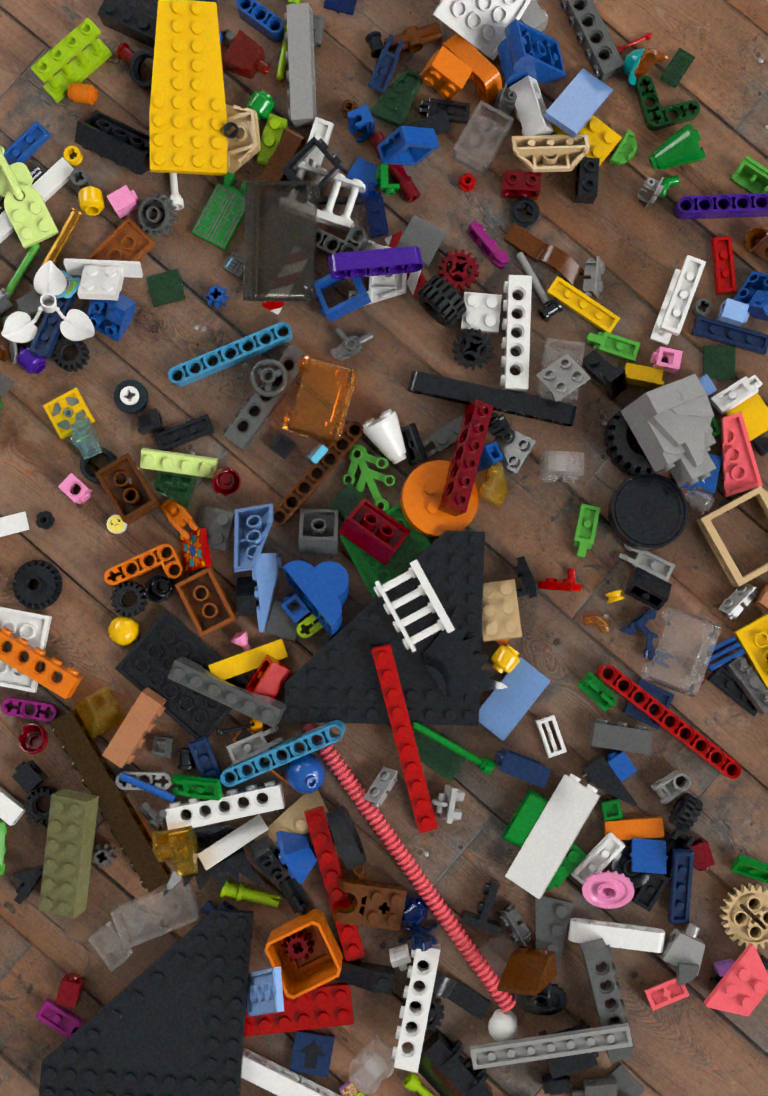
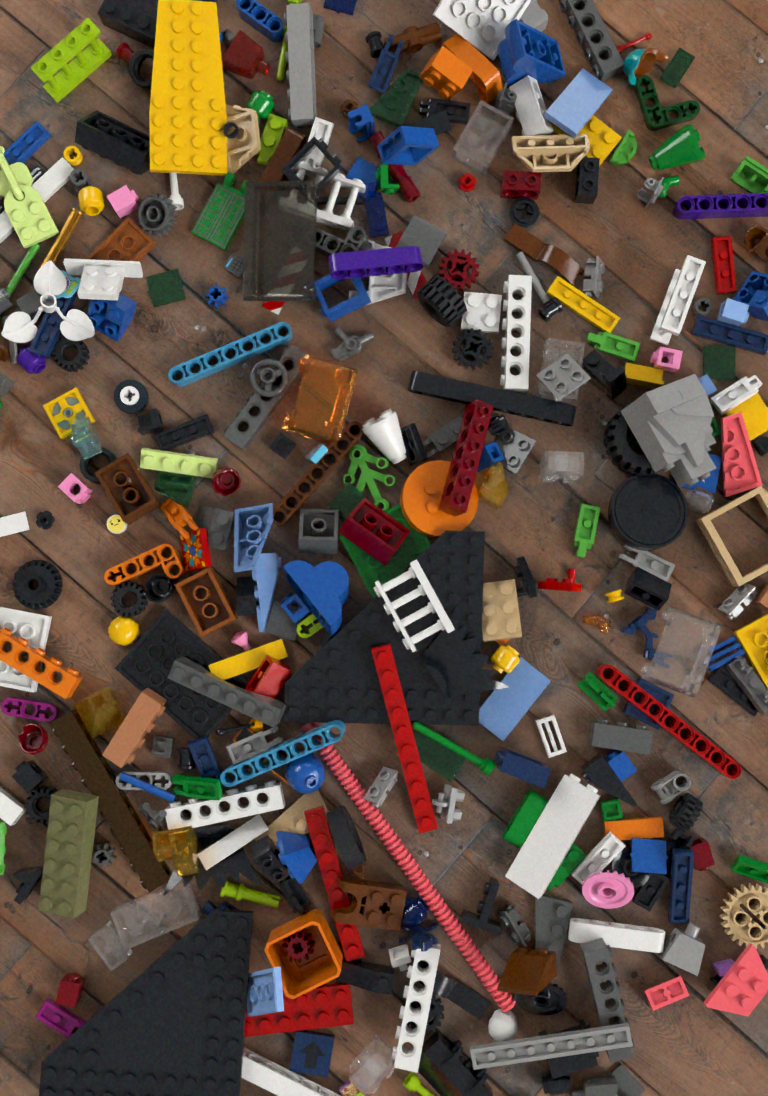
orange brick [68,83,98,105] -> none
magenta hinge [467,220,509,269] -> none
dark grey tile [676,962,699,985] -> none

